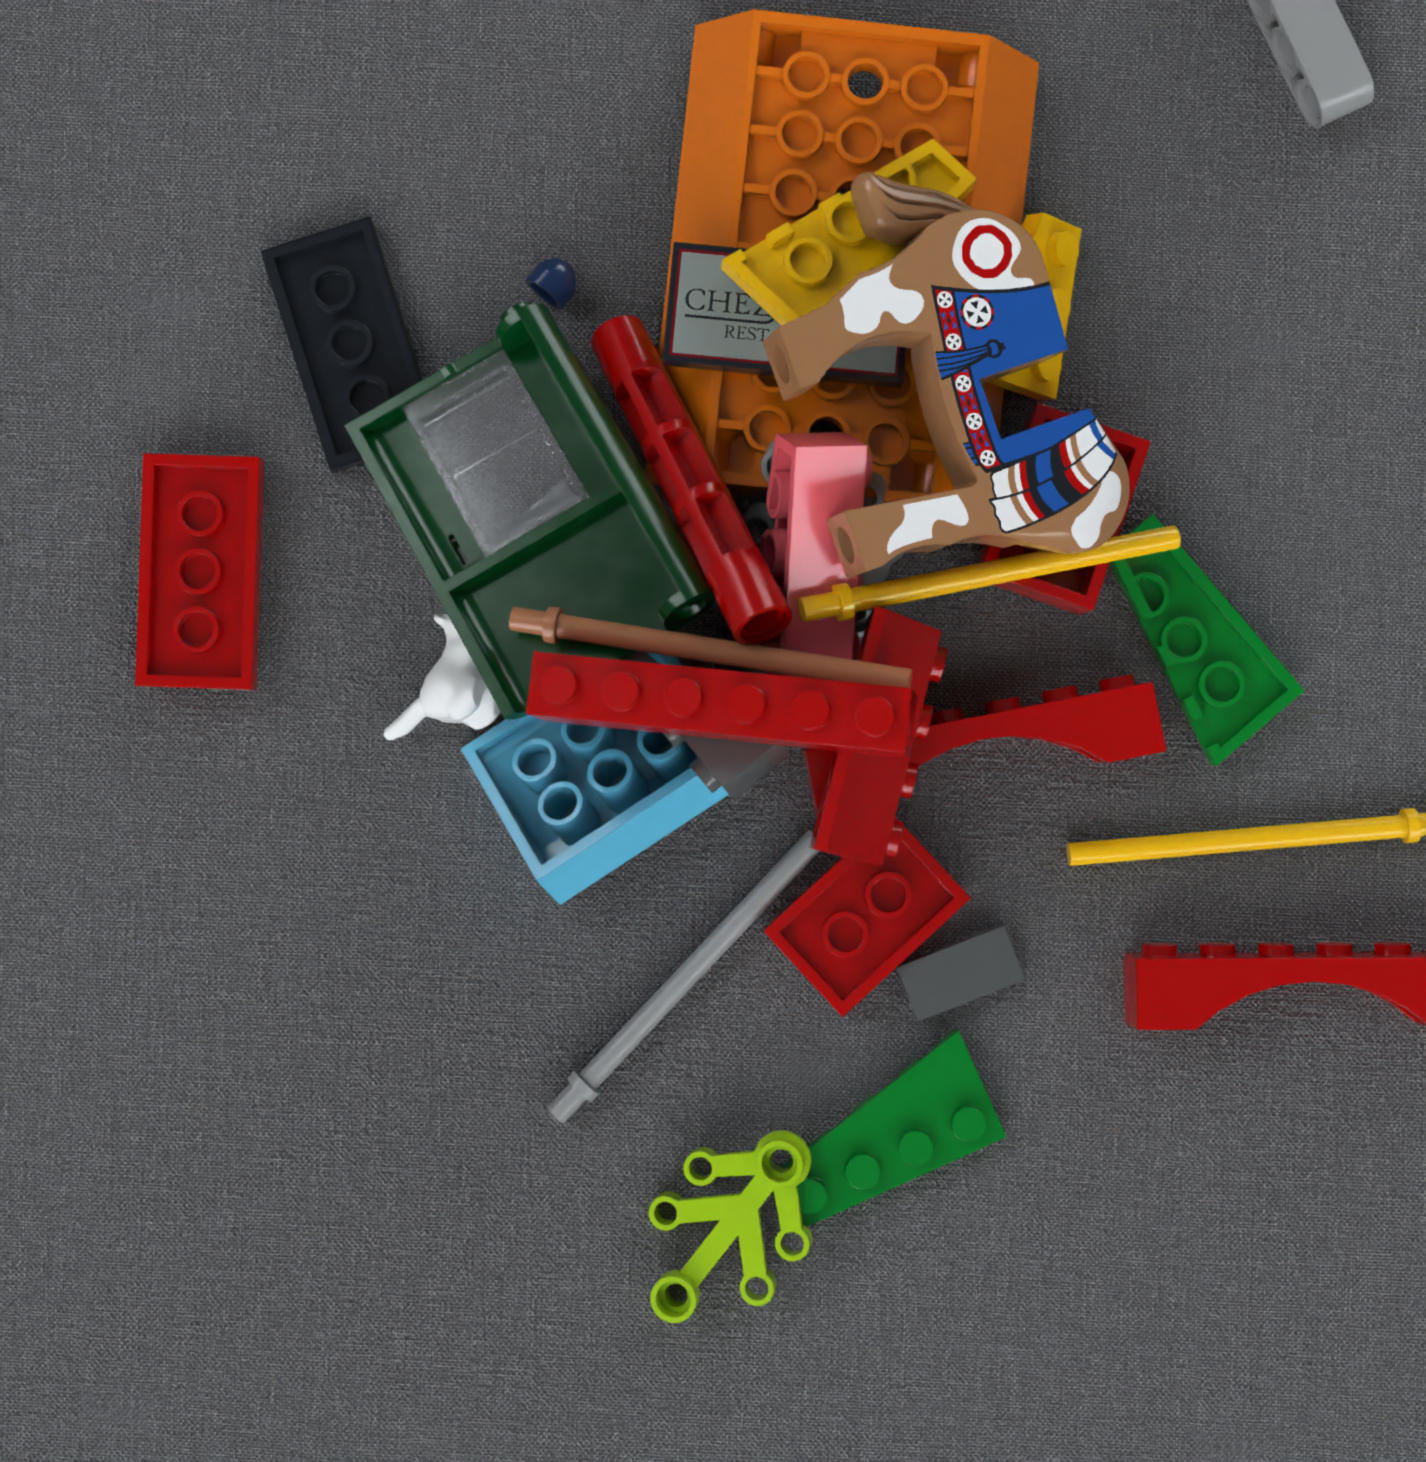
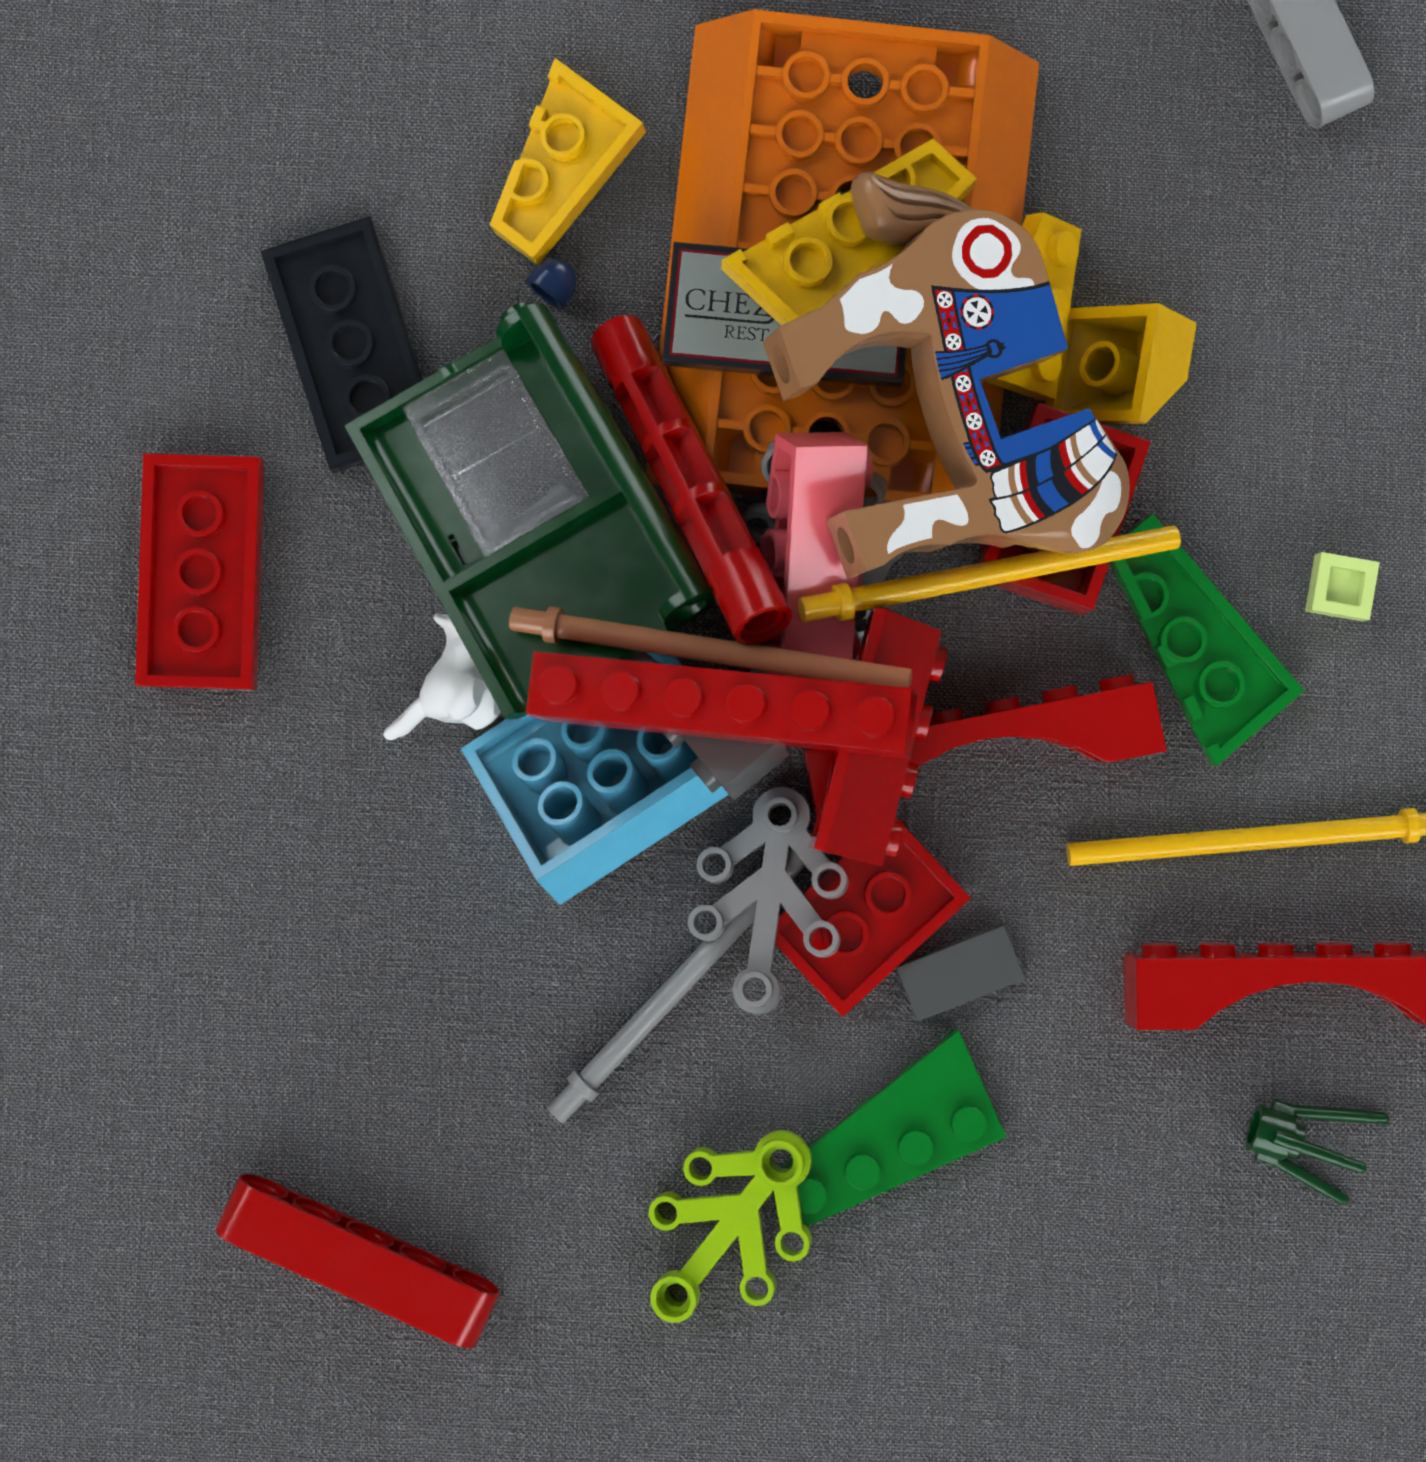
none -> red beam [215,1173,500,1348]
none -> yellow wing [489,58,646,265]
none -> light grey plant [688,787,849,1015]
none -> yellow slope [1045,303,1197,424]
none -> dark green plant [1245,1098,1389,1205]
none -> yellowish green tile [1305,552,1380,622]

